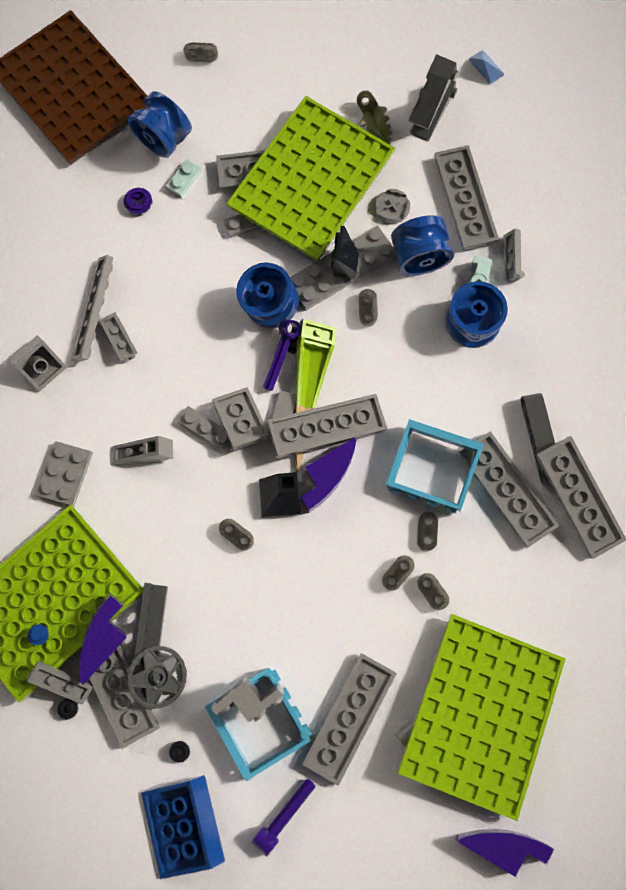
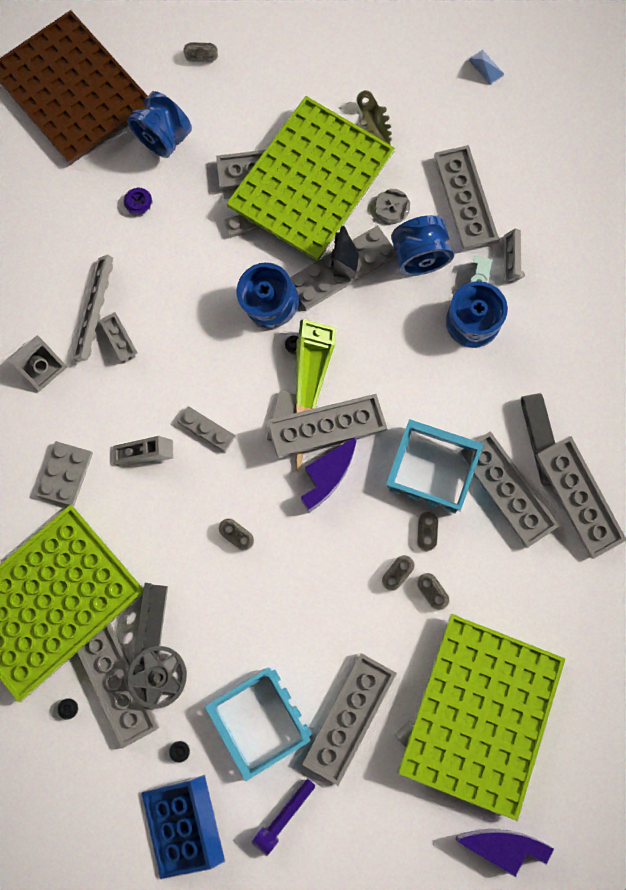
light grey plate [27,660,93,705] -> none
blue plate [28,624,49,645] -> none
dark purple slope [79,592,127,685] -> none
light aqua plate [166,159,202,198] -> none
light grey bracket [211,676,284,722] -> none
light grey plate [212,387,270,450] -> none
black slope [259,472,300,518] -> none
dark purple axle [263,319,301,391] -> none
clear smoke plate [358,289,378,326] -> none
dark grey wedge [408,54,458,140] -> none

